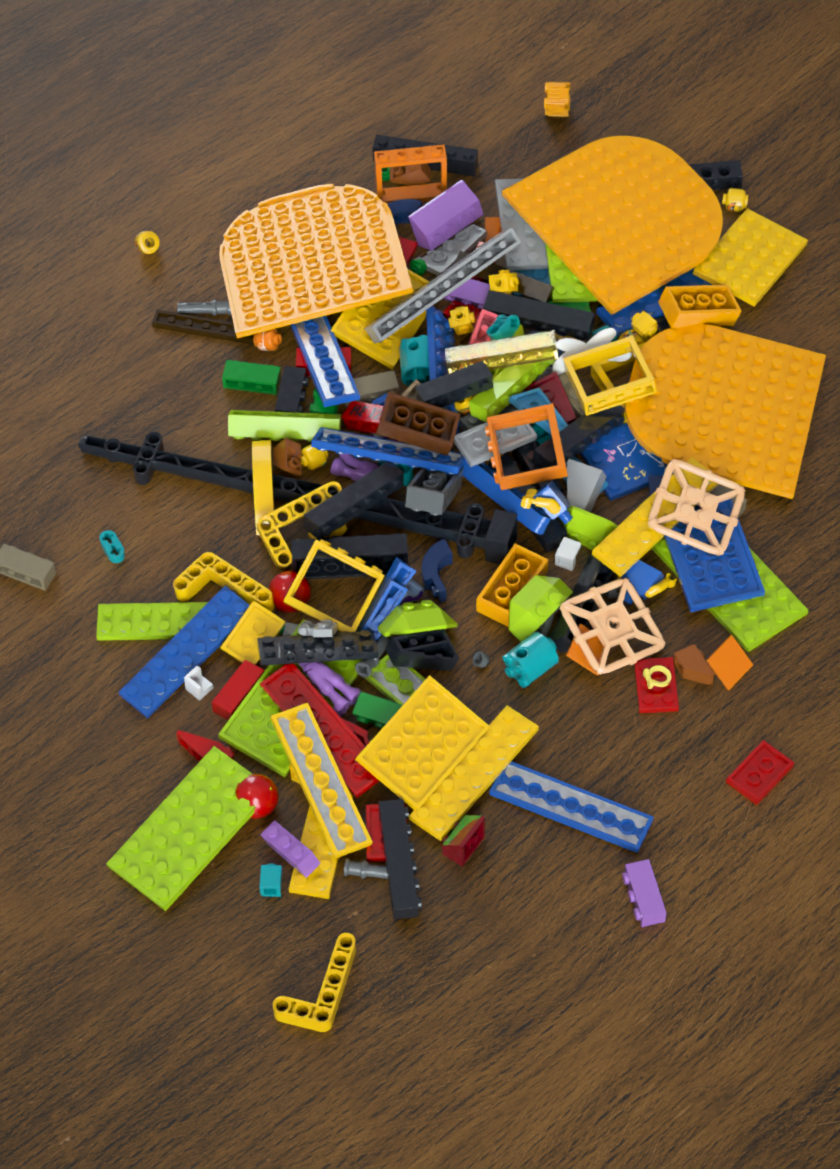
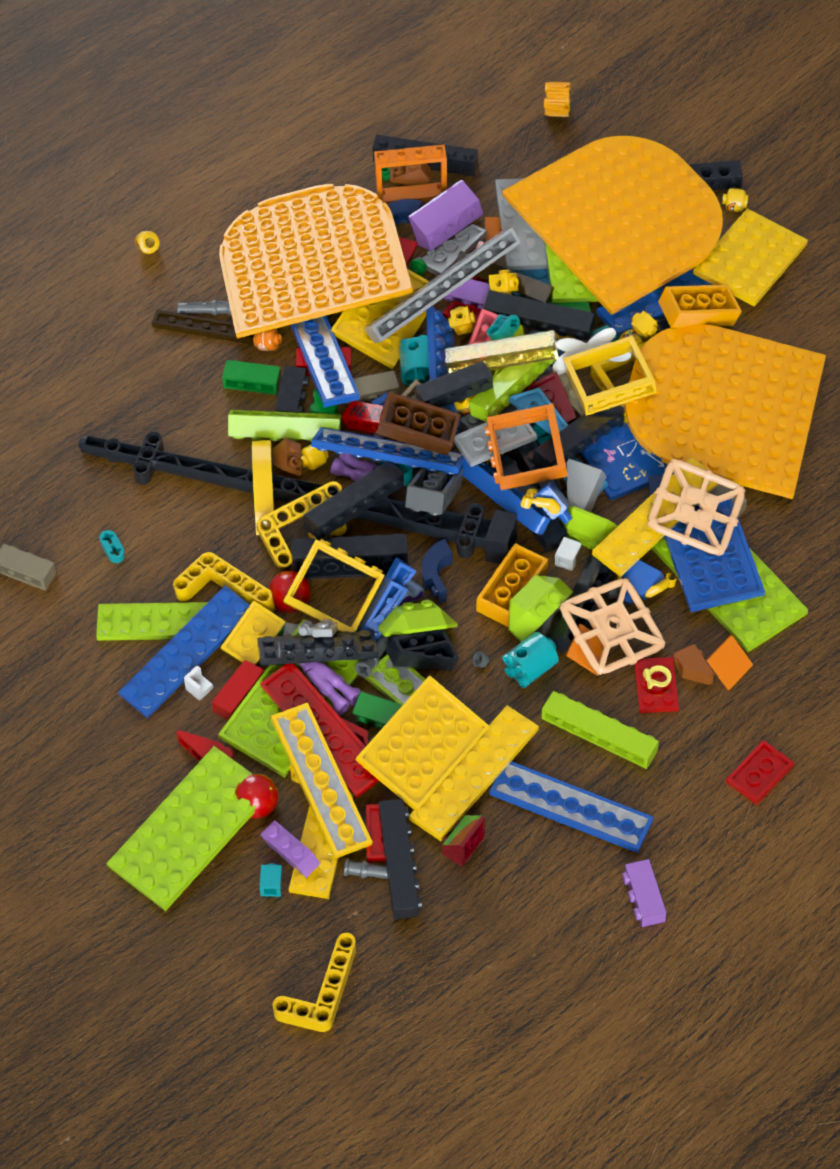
none -> lime brick [542,691,659,769]

